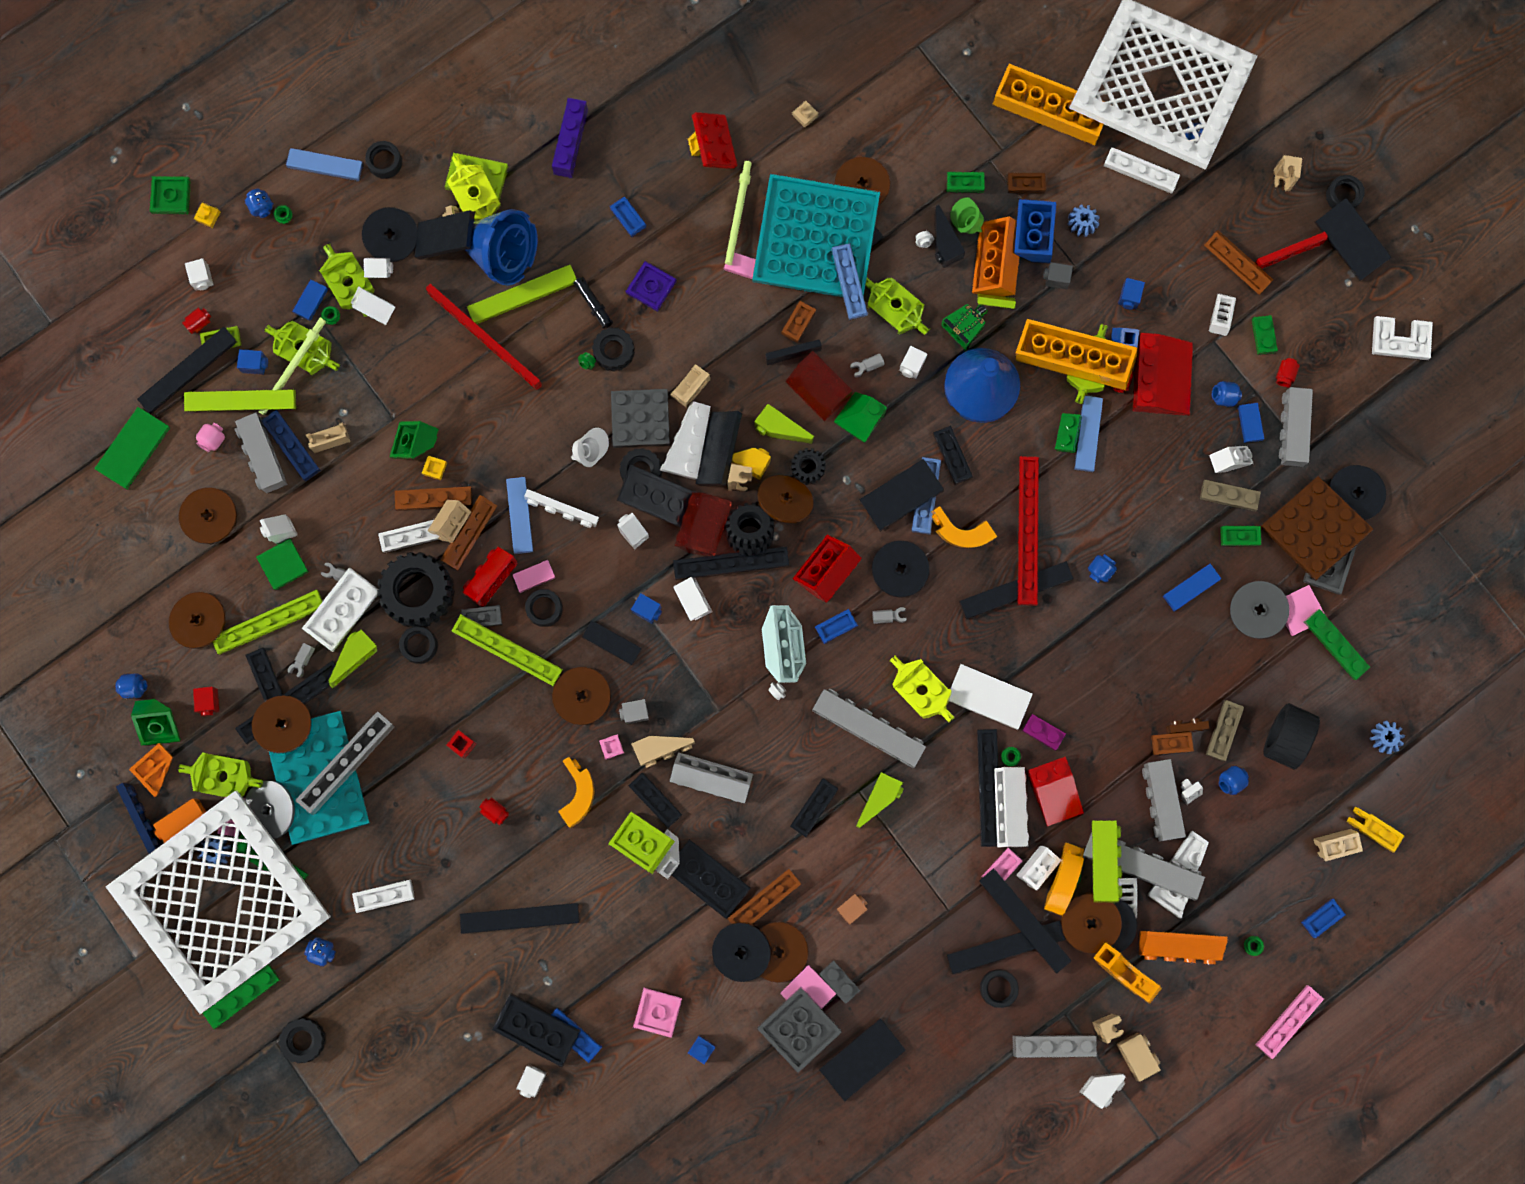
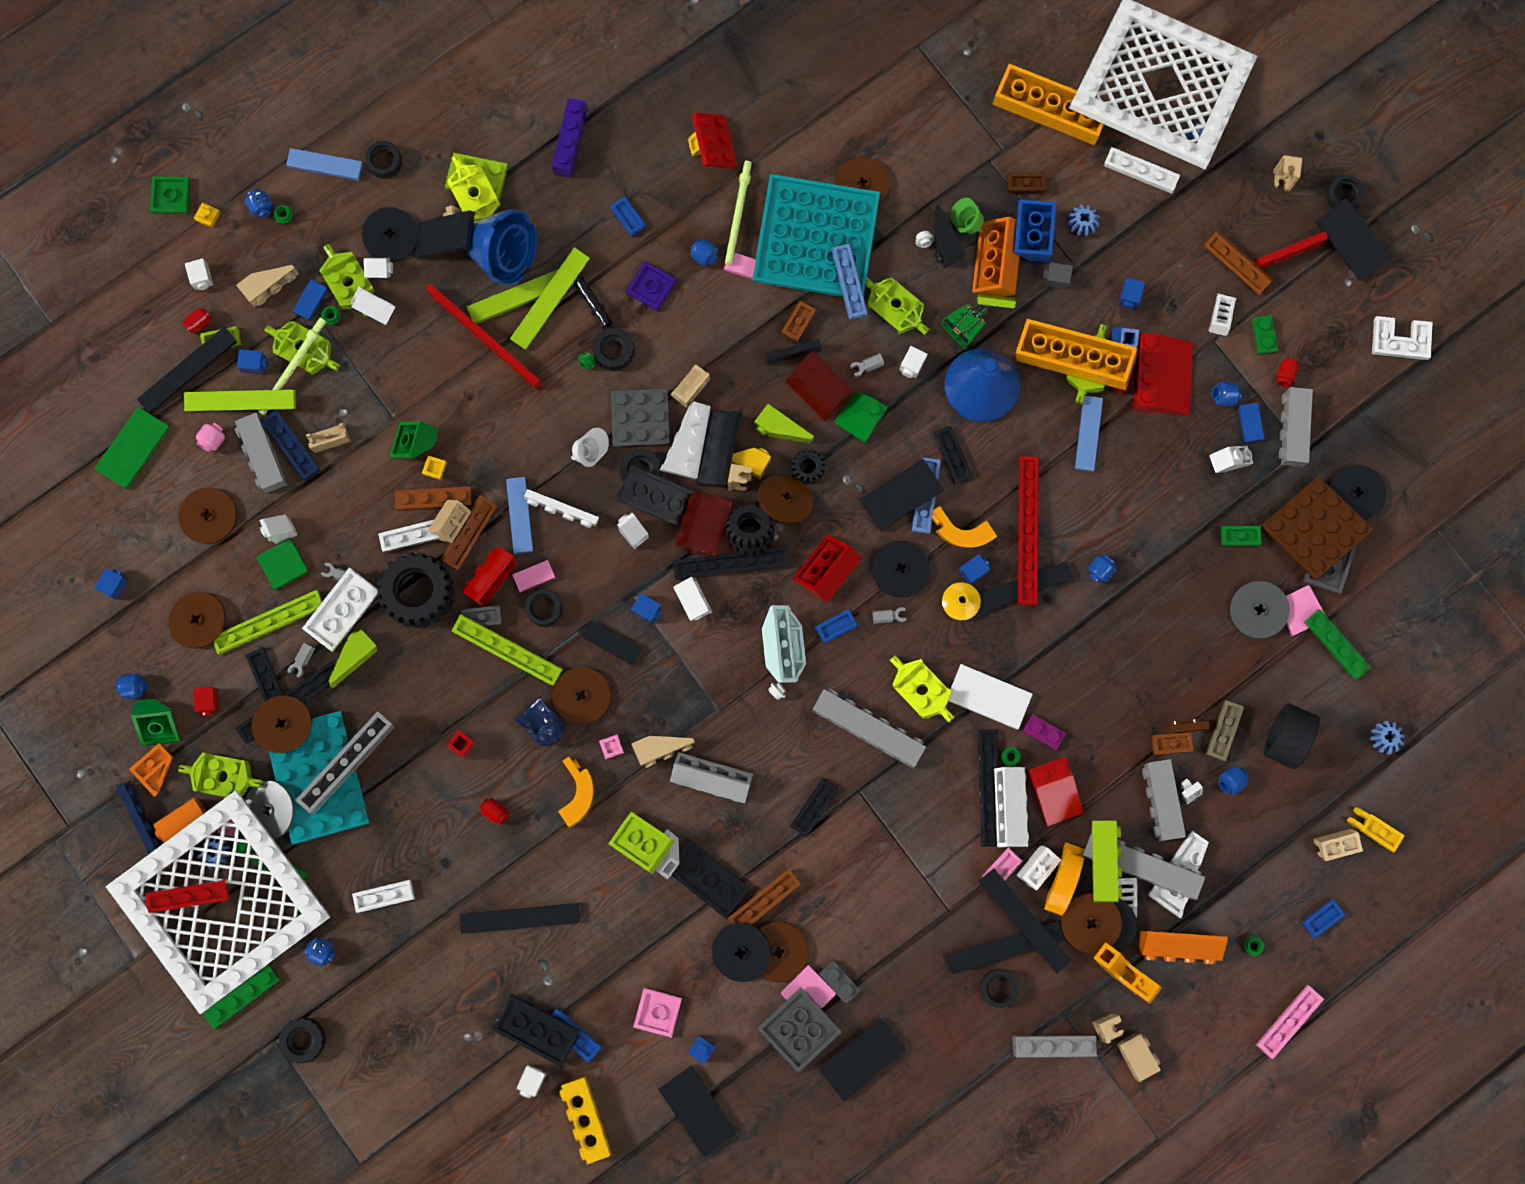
black tyre [399,626,438,664] -> none
light grey brick [619,699,649,724] -> none
black tile [628,773,682,828] -> none
tan tile [792,101,818,128] -> none
nougat brick [836,894,868,925] -> none
lime slope [856,772,904,828] -> none
green plate [947,172,985,193] -> none
green plate [1055,413,1082,453] -> none
white slope [1080,1073,1126,1109] -> none
blue tile [1163,564,1221,611] -> none
dark tan plate [1200,480,1261,512] -> none
none -> blue brick [94,568,129,600]
none -> red tile [145,879,230,913]
none -> tan slope [236,265,299,308]
none -> lime tile [510,247,590,350]
none -> dark blue piece [515,696,565,747]
none -> yellow brick [560,1076,612,1164]
none -> black tile [658,1066,737,1157]
none -> blue head [690,239,718,267]
none -> yellow dish [942,582,981,621]
none -> blue brick [959,554,990,585]

